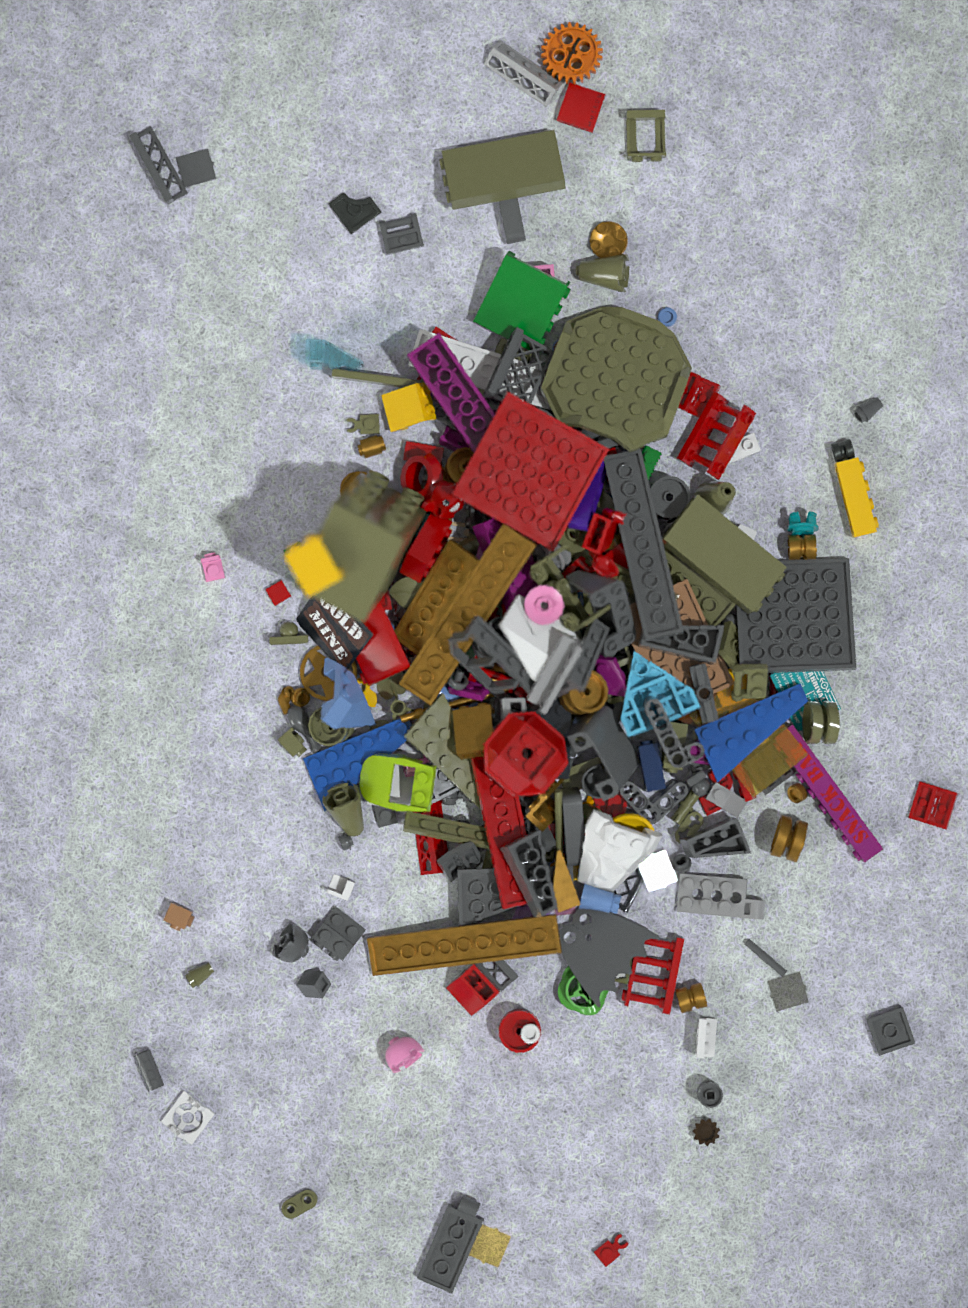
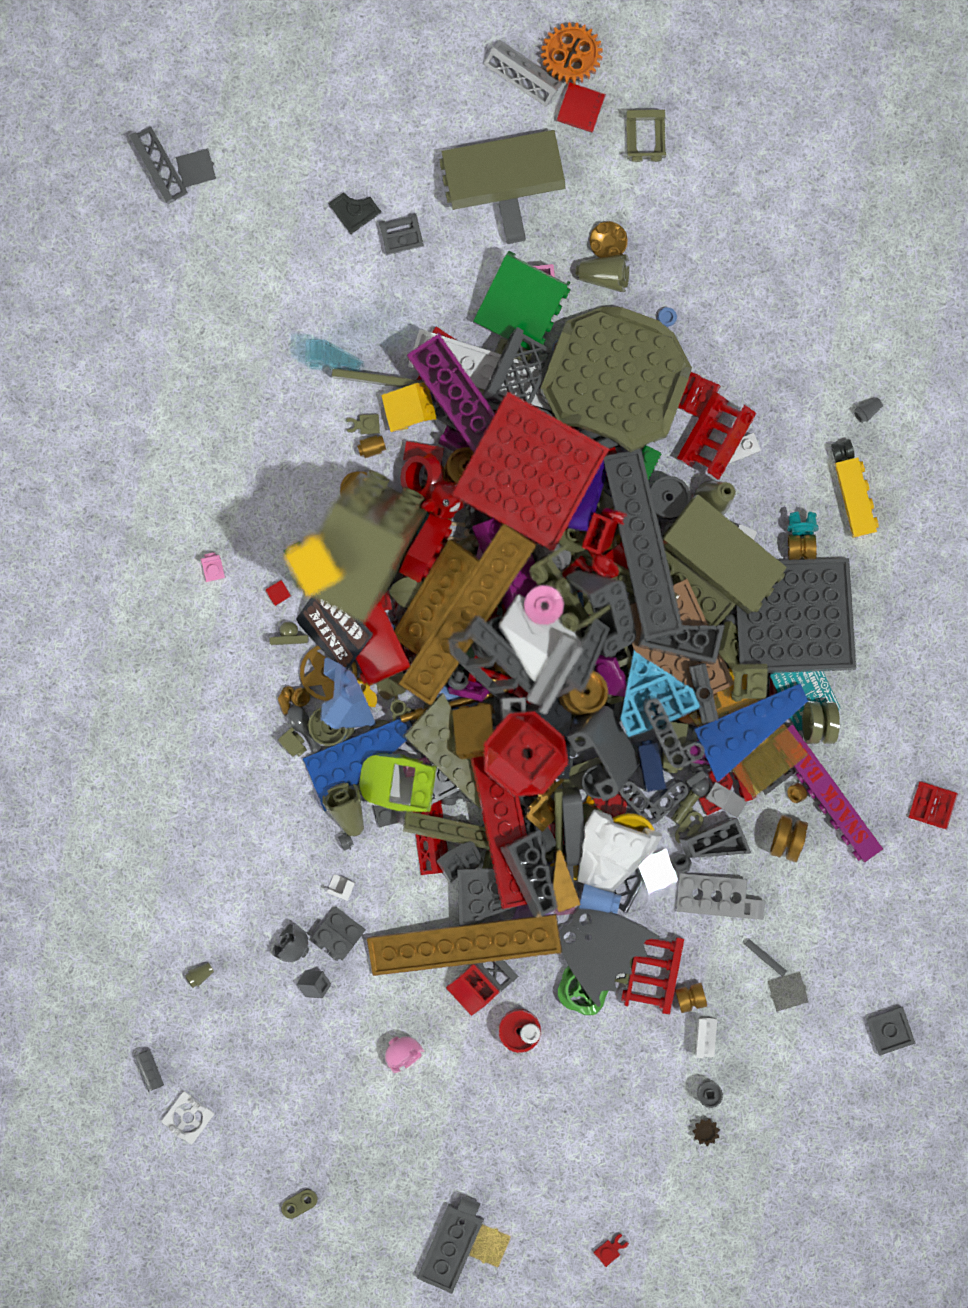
medium nougat brick [163,902,195,931] -> none

